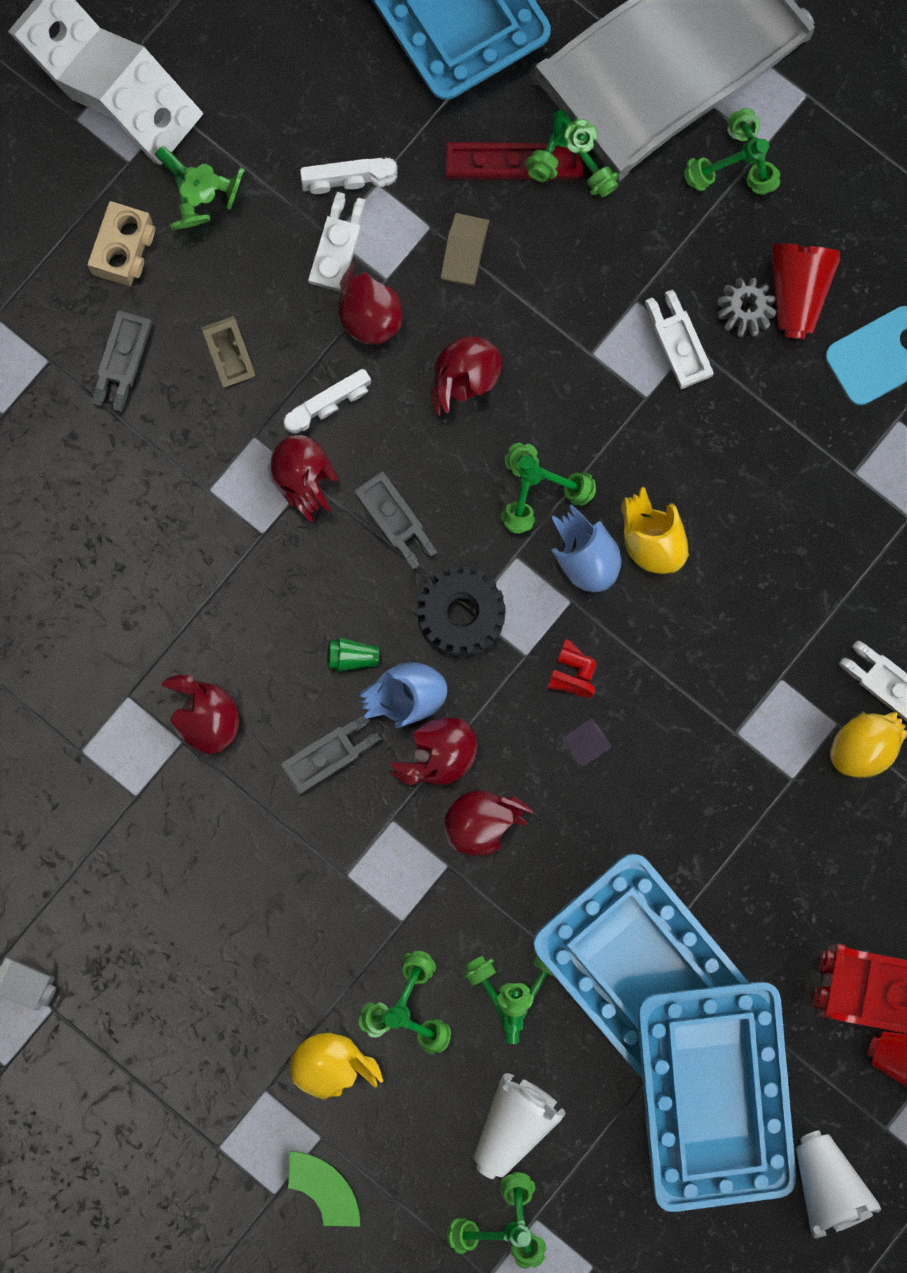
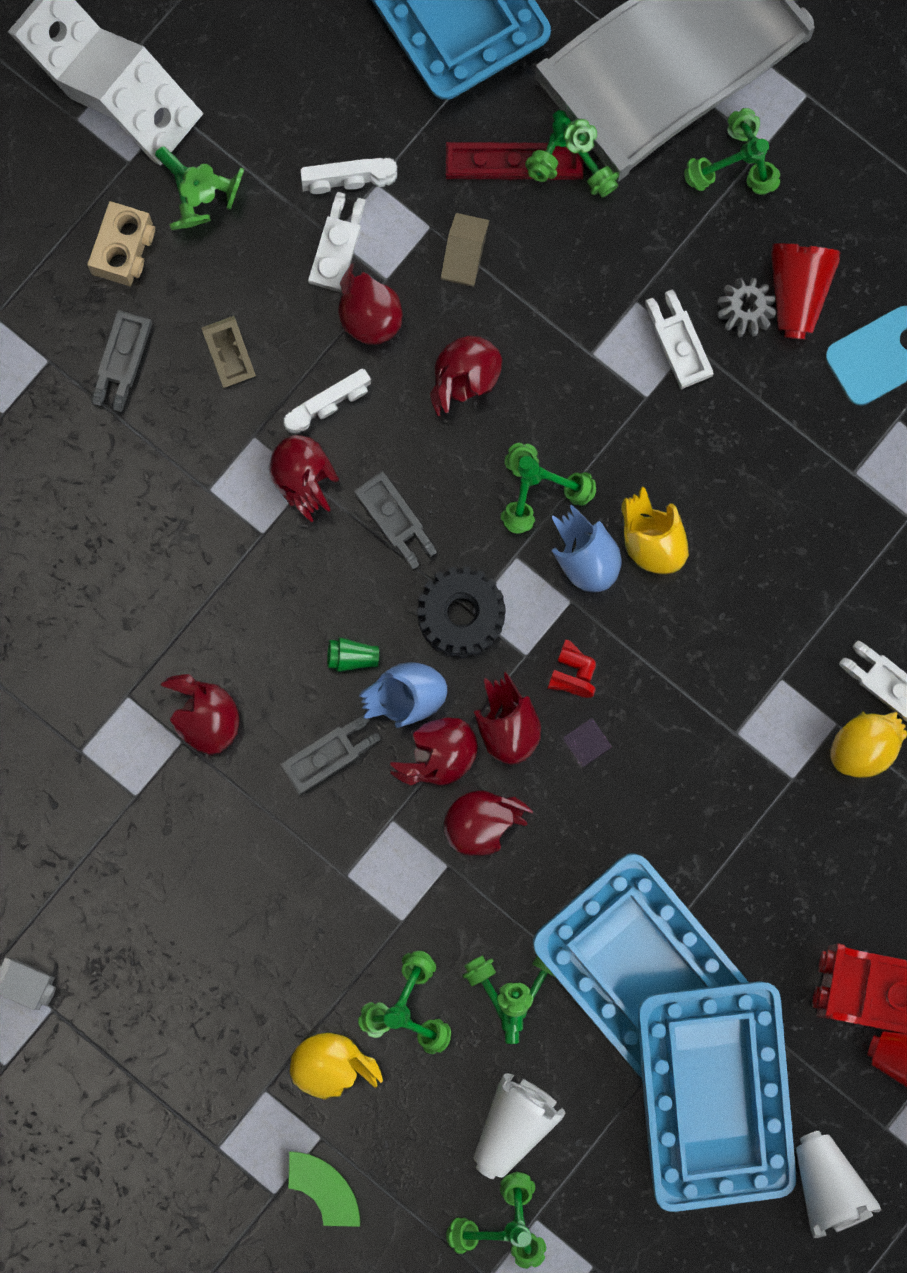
none -> dark red helmet [473,672,541,764]

